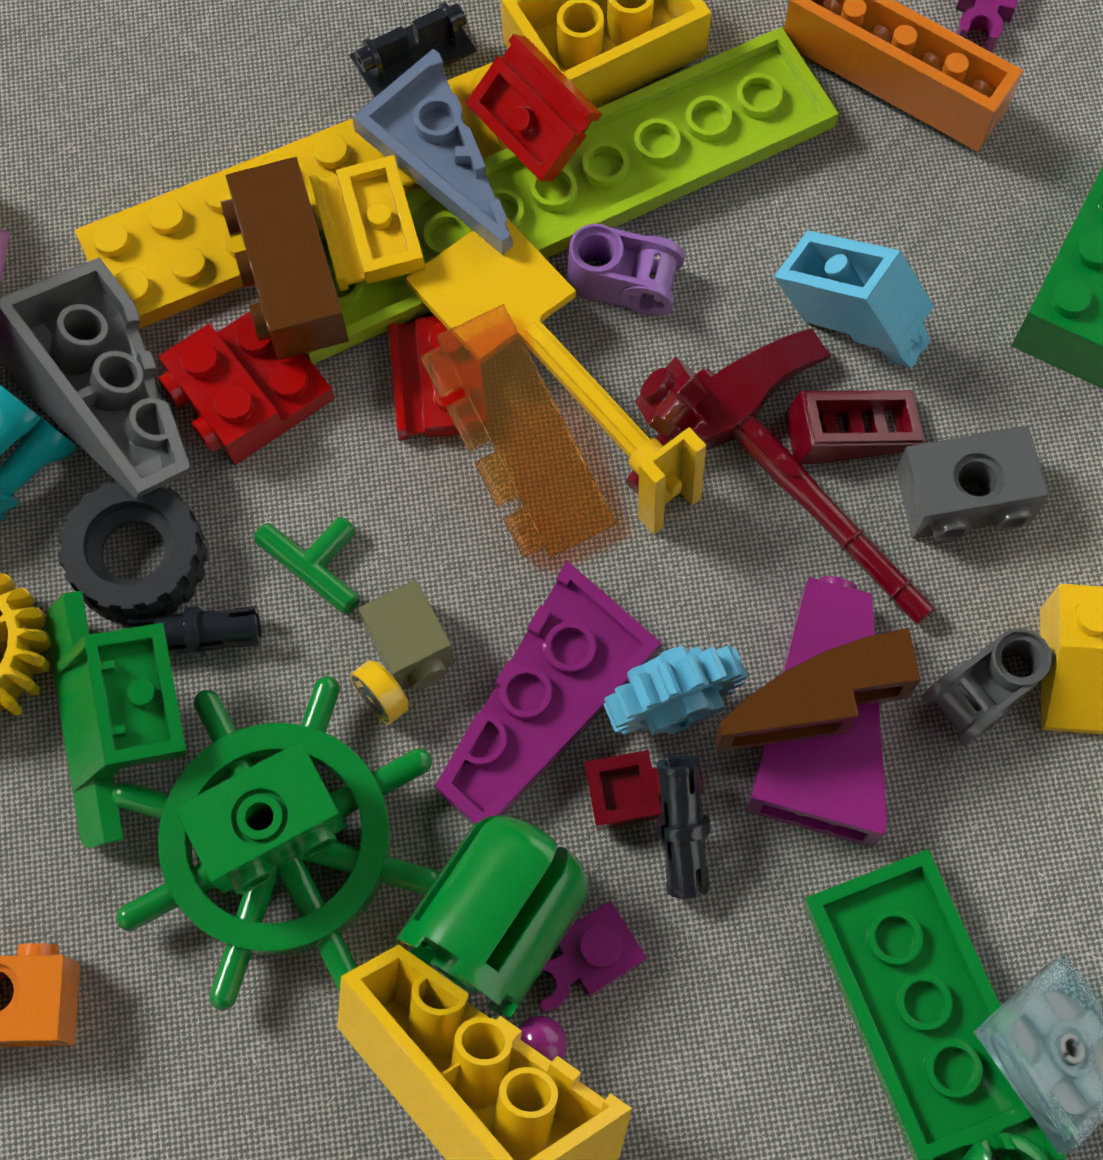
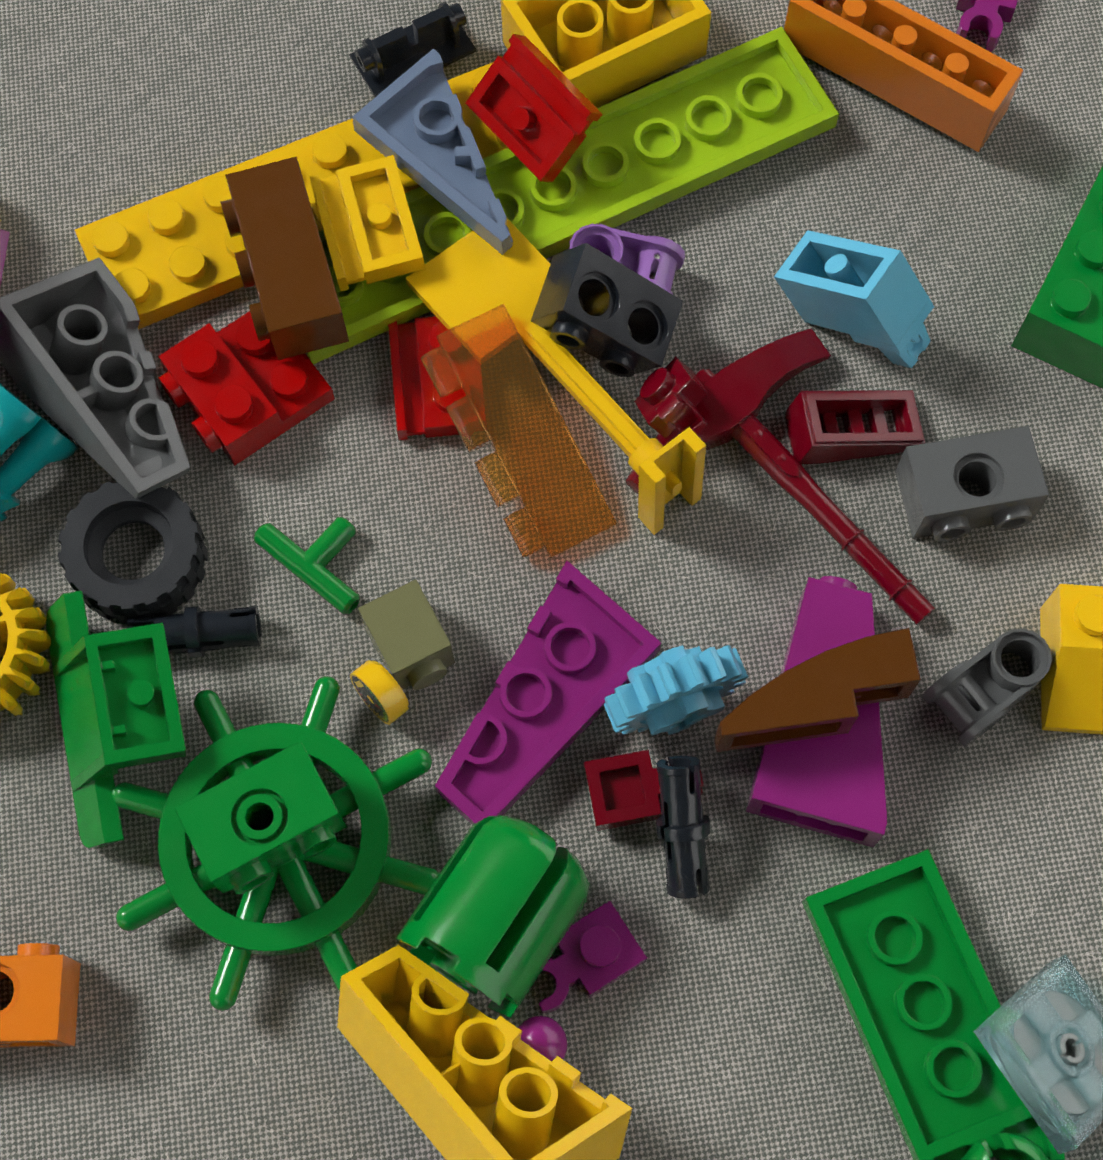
none -> black brick [531,243,683,377]

